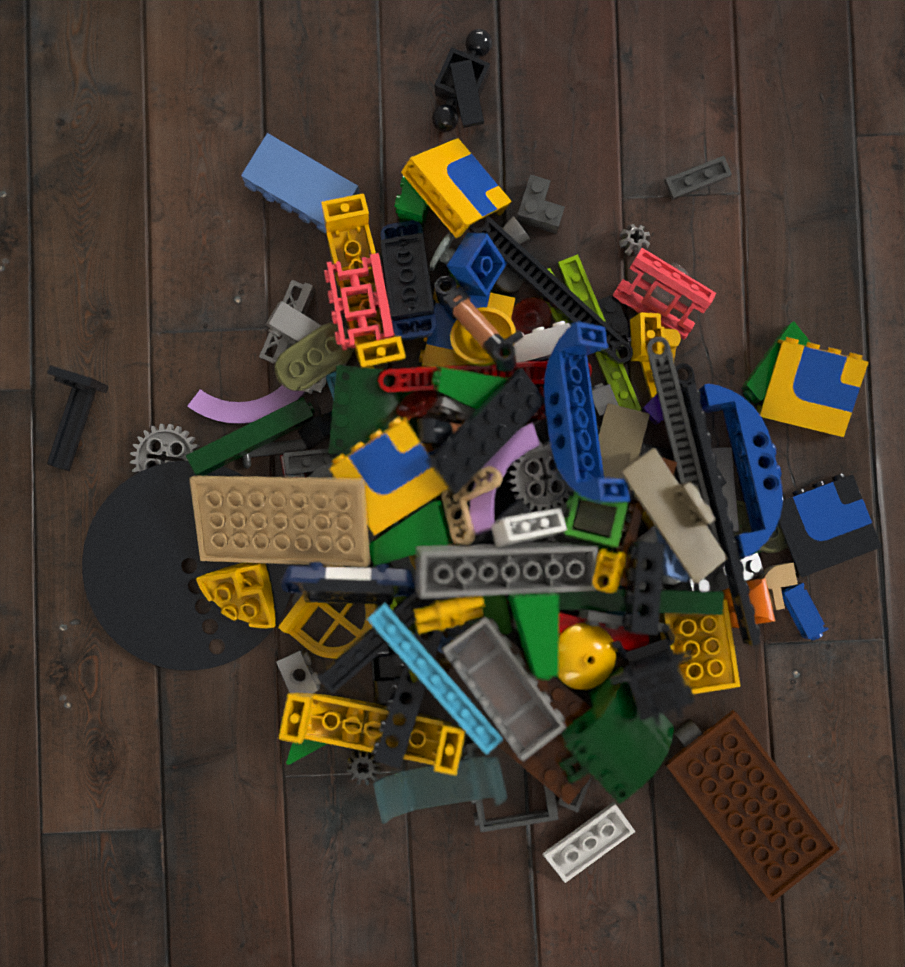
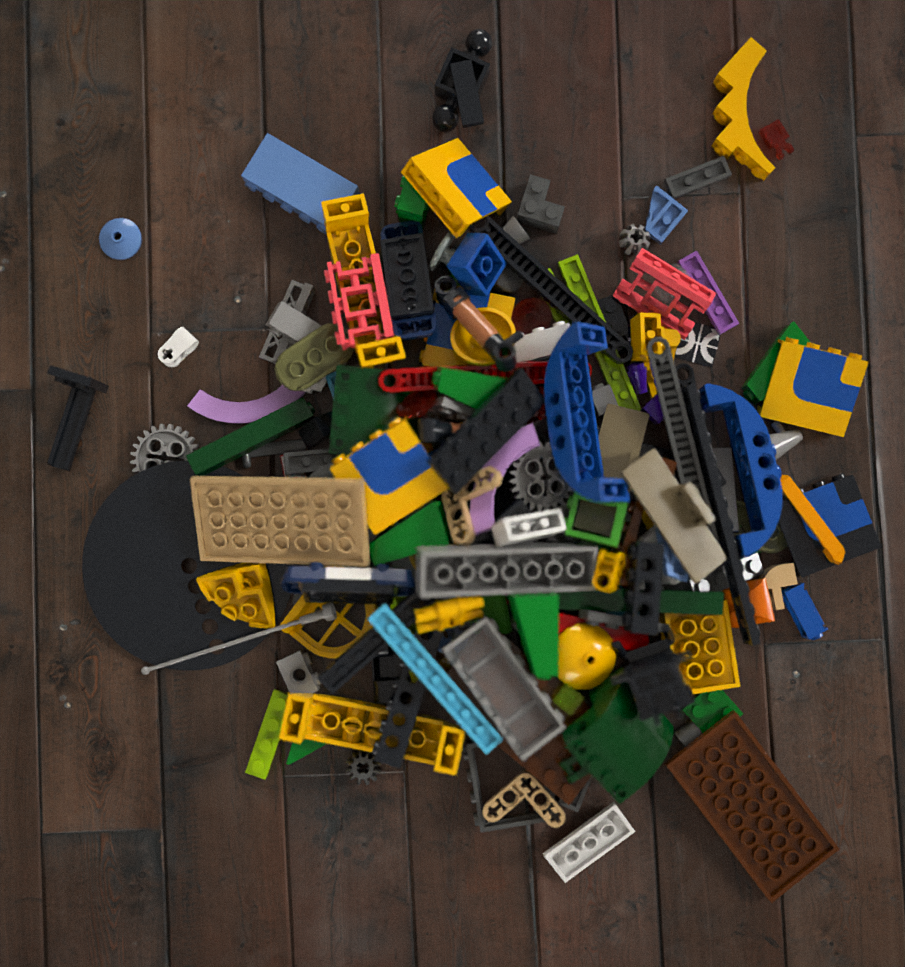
clear light blue windscreen [373,756,507,824] -> none
none -> medium blue dish [99,218,142,260]
none -> light grey piece [141,602,337,675]
none -> white piece [158,327,199,368]
none -> lime plate [245,689,289,780]
none -> tan beam [483,771,565,828]
none -> clear neon green plate [552,683,584,716]
none -> dark purple cone [626,362,648,394]
none -> medium blue wing [644,185,688,245]
none -> sticker [674,322,721,367]
none -> medium lavender plate [677,251,739,335]
none -> green plate [681,690,743,733]
none -> yellow arch [712,37,775,181]
none -> clear red plate [759,119,794,160]
none -> light grey piece [769,421,803,460]
none -> light orange piece [780,475,845,565]

